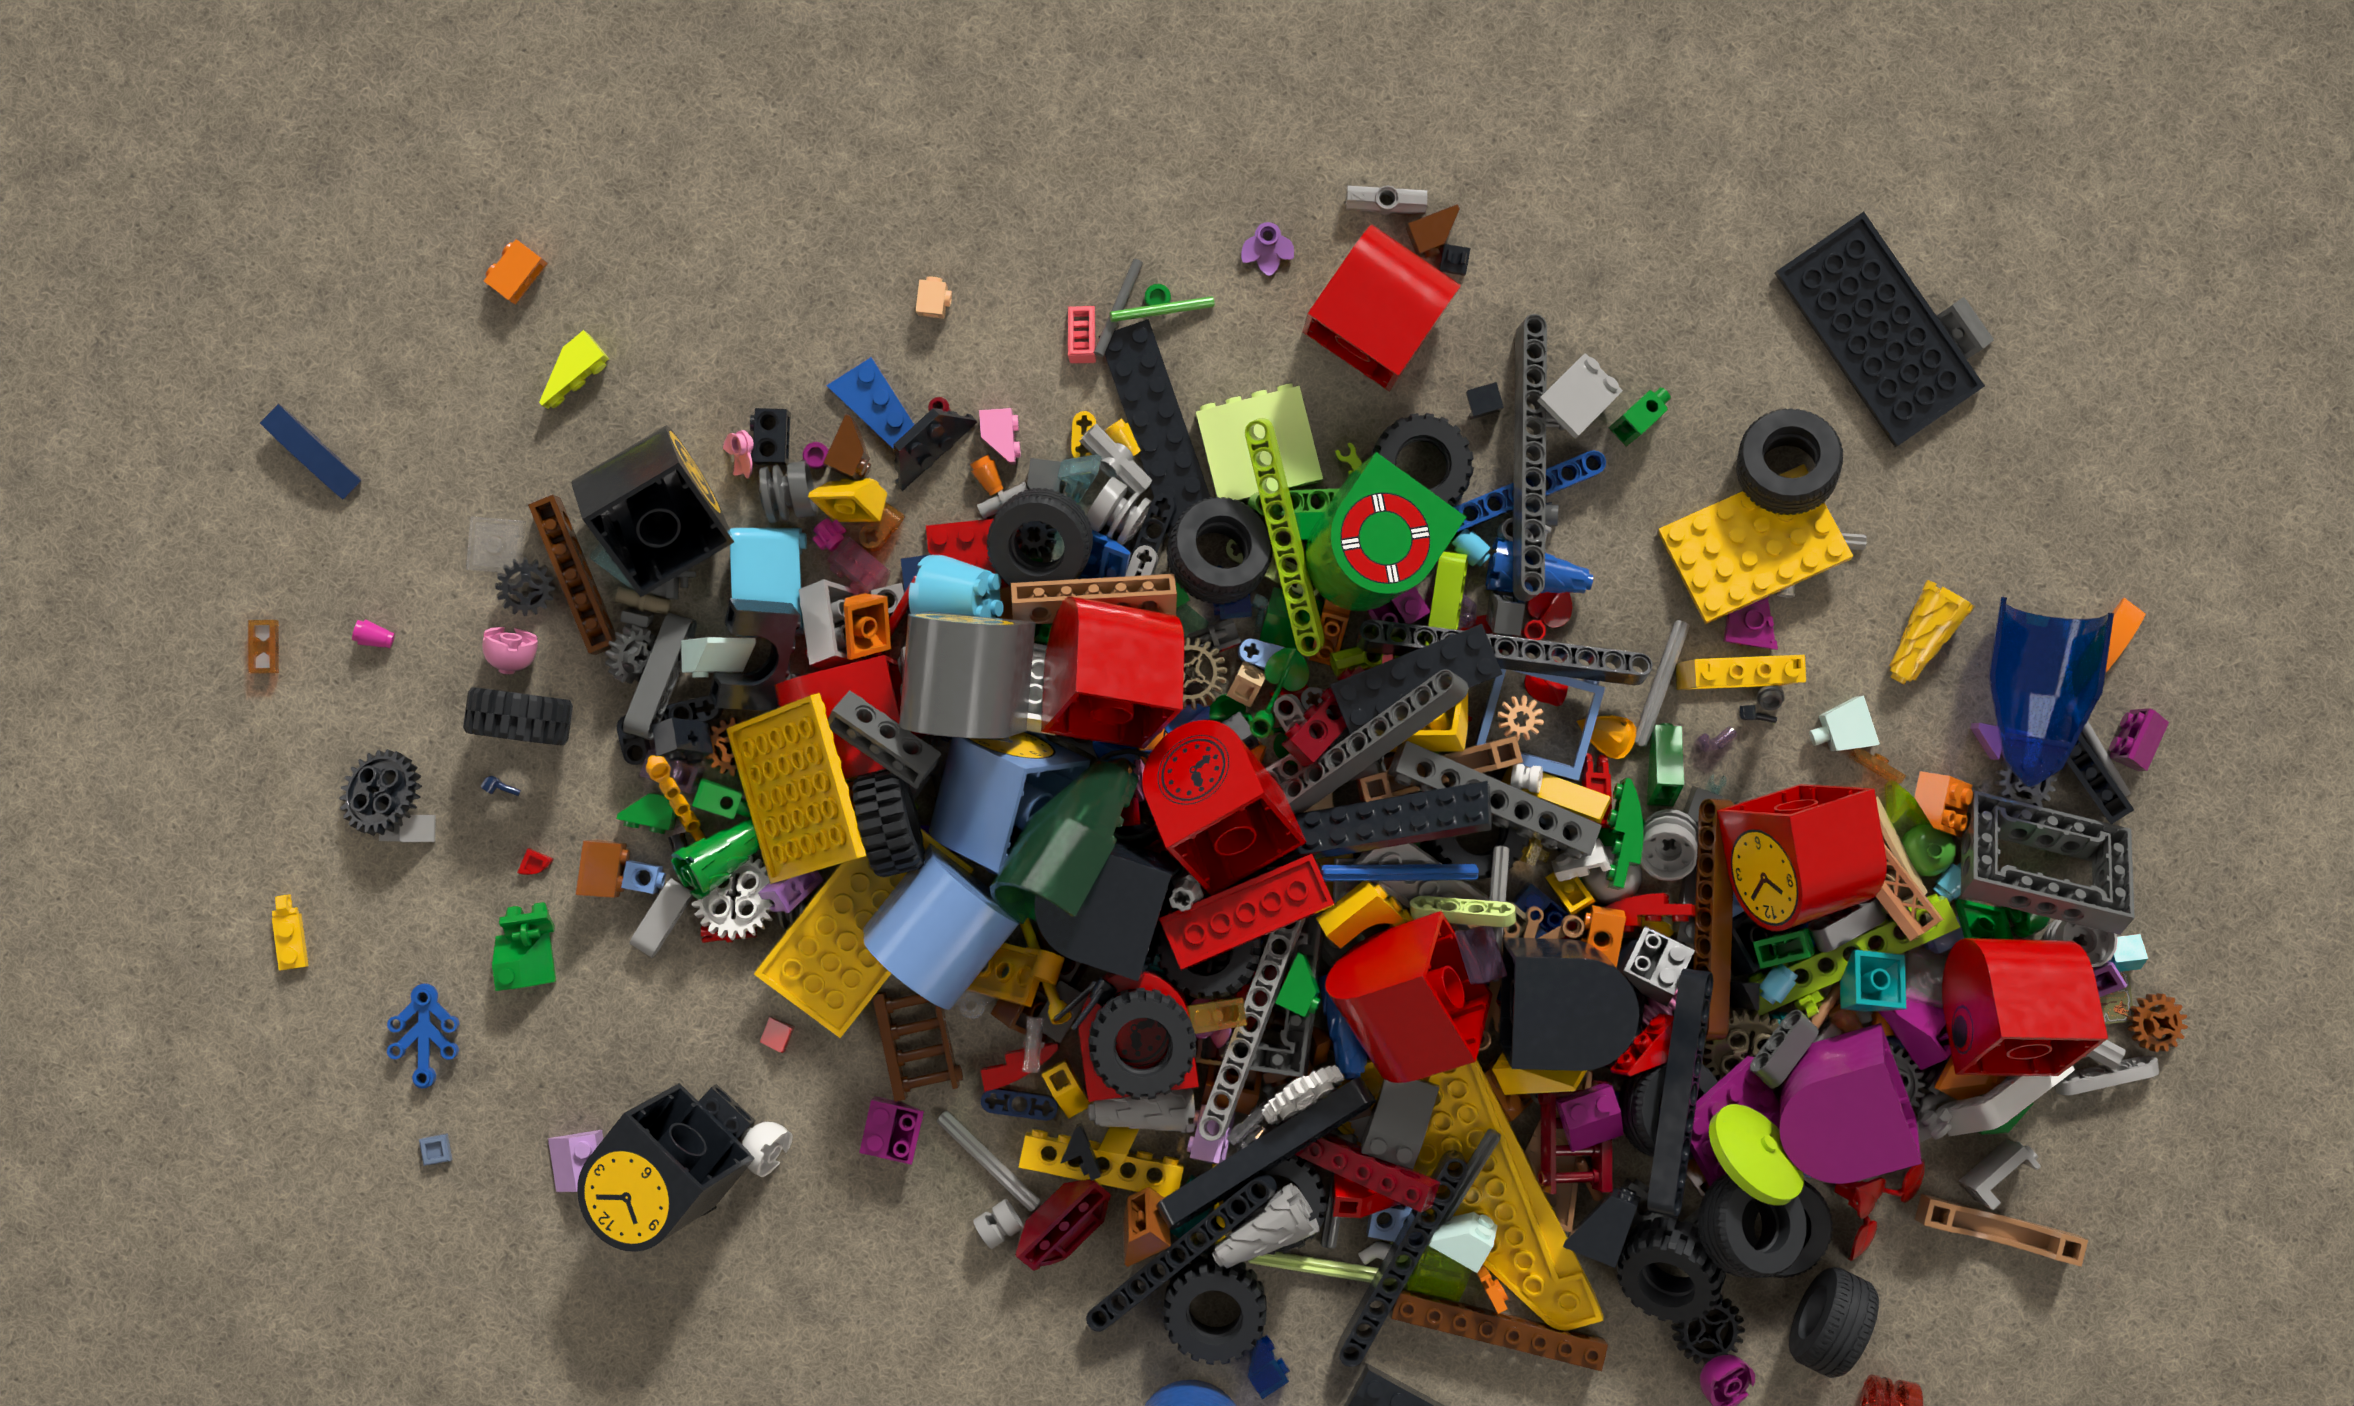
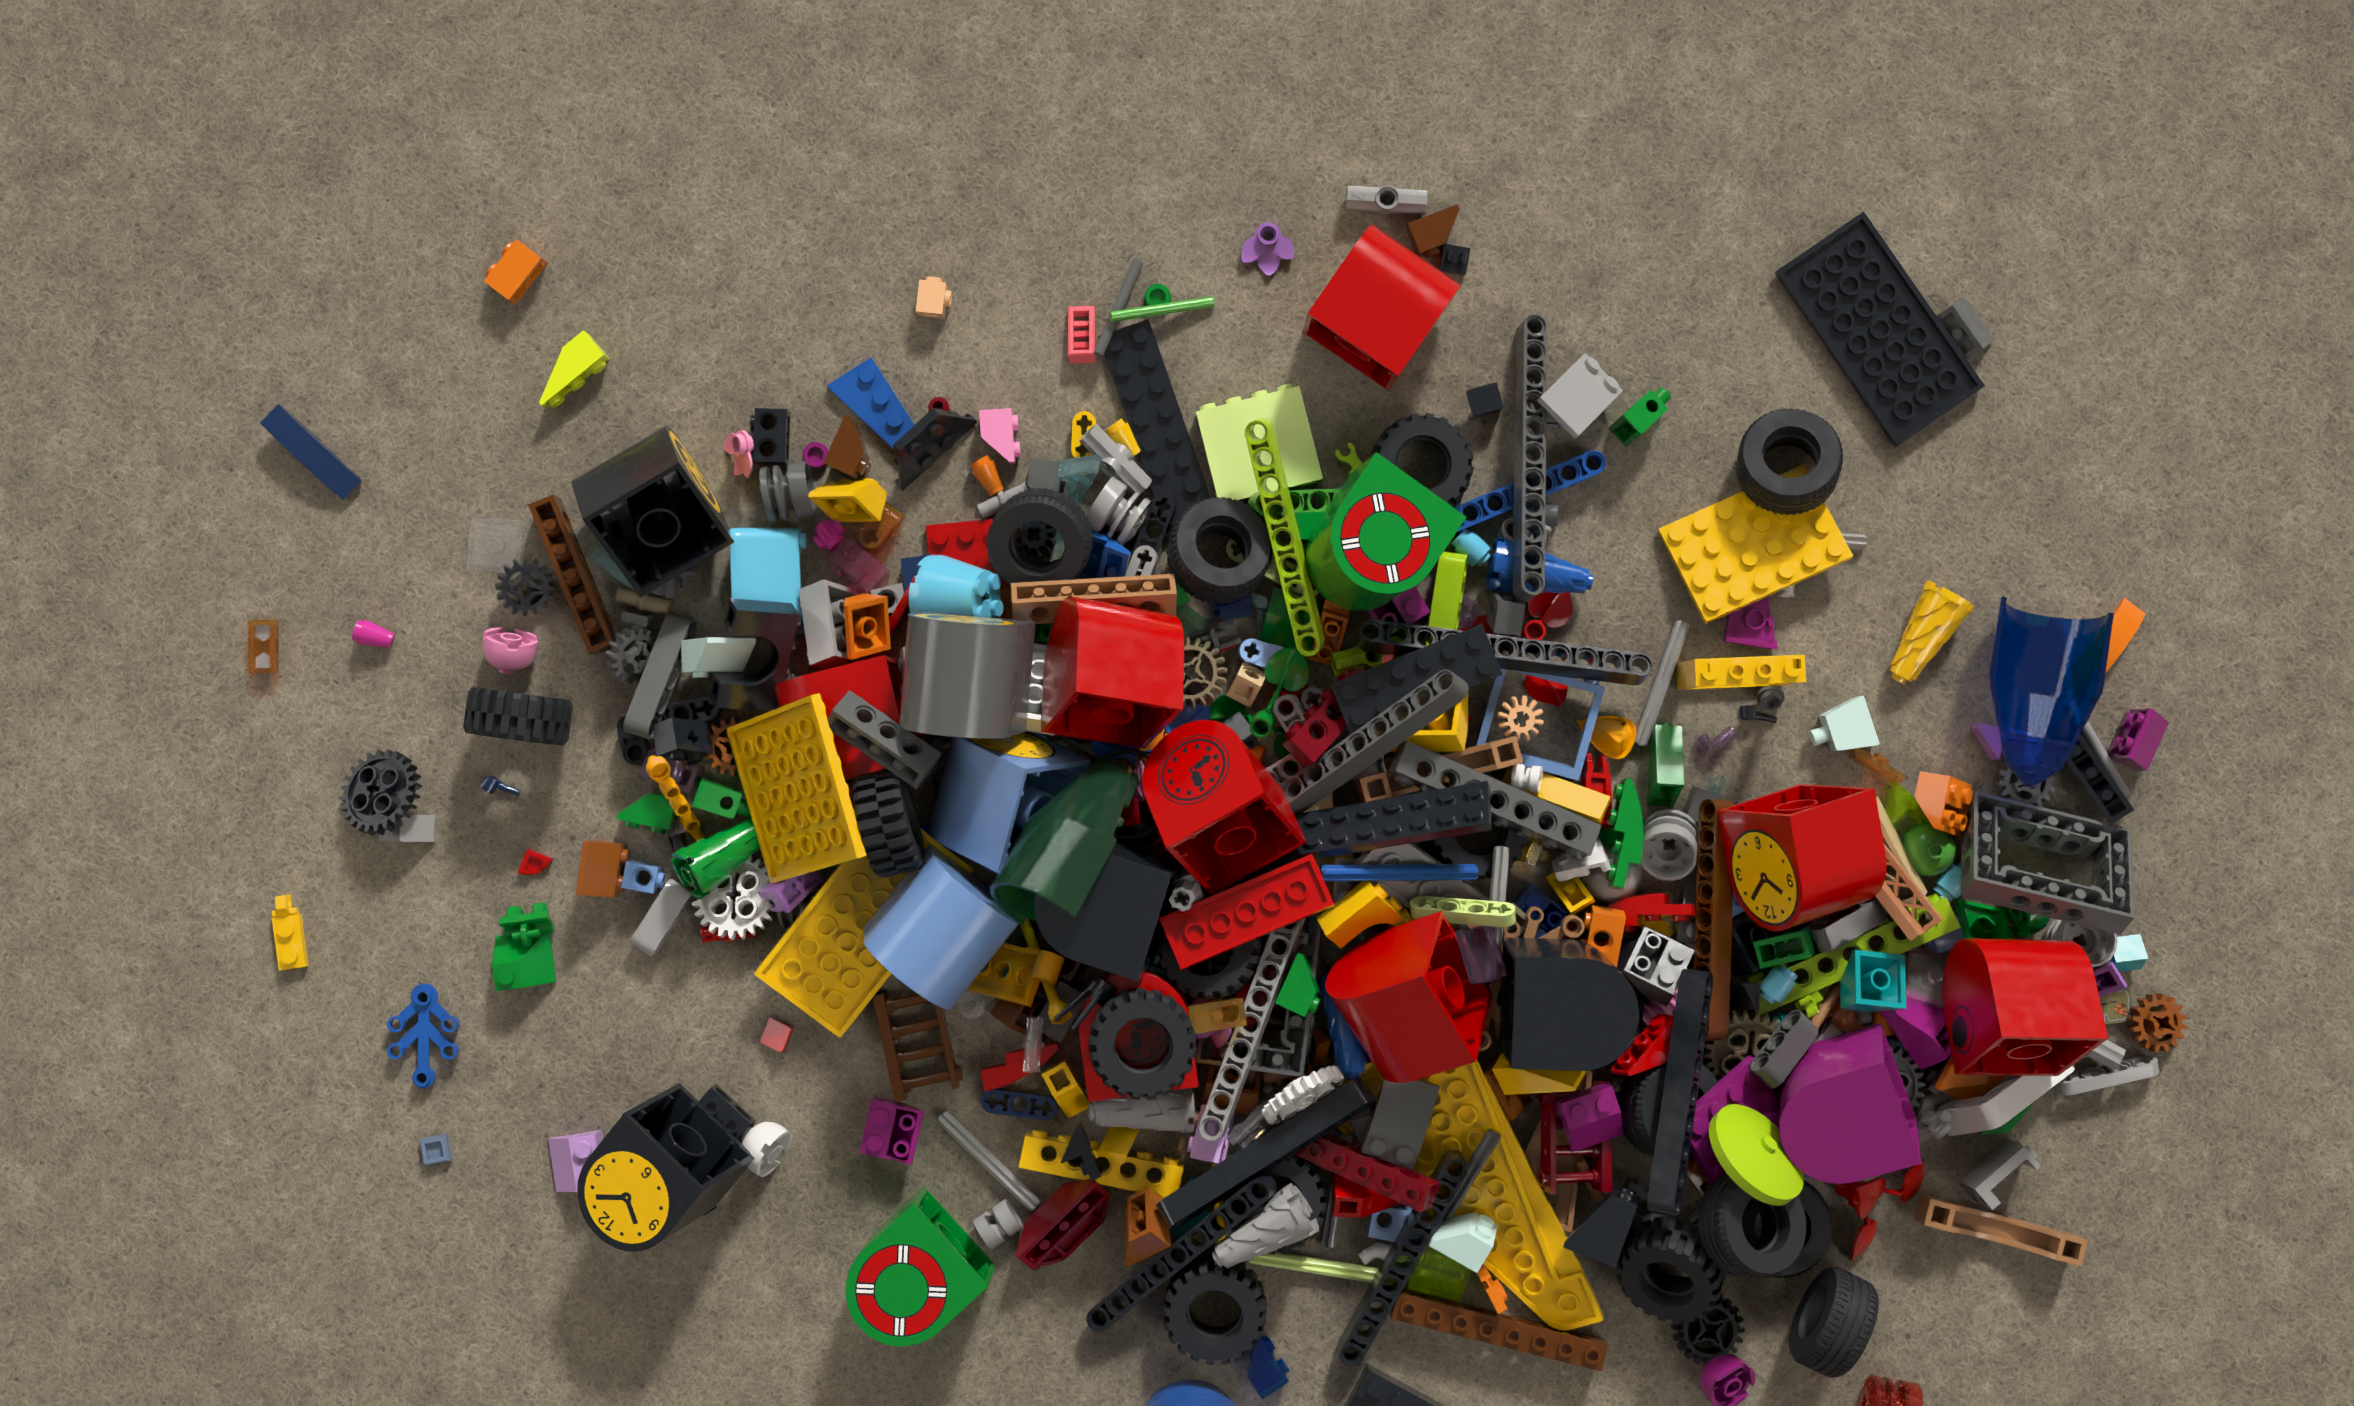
none -> green brick [845,1186,996,1347]

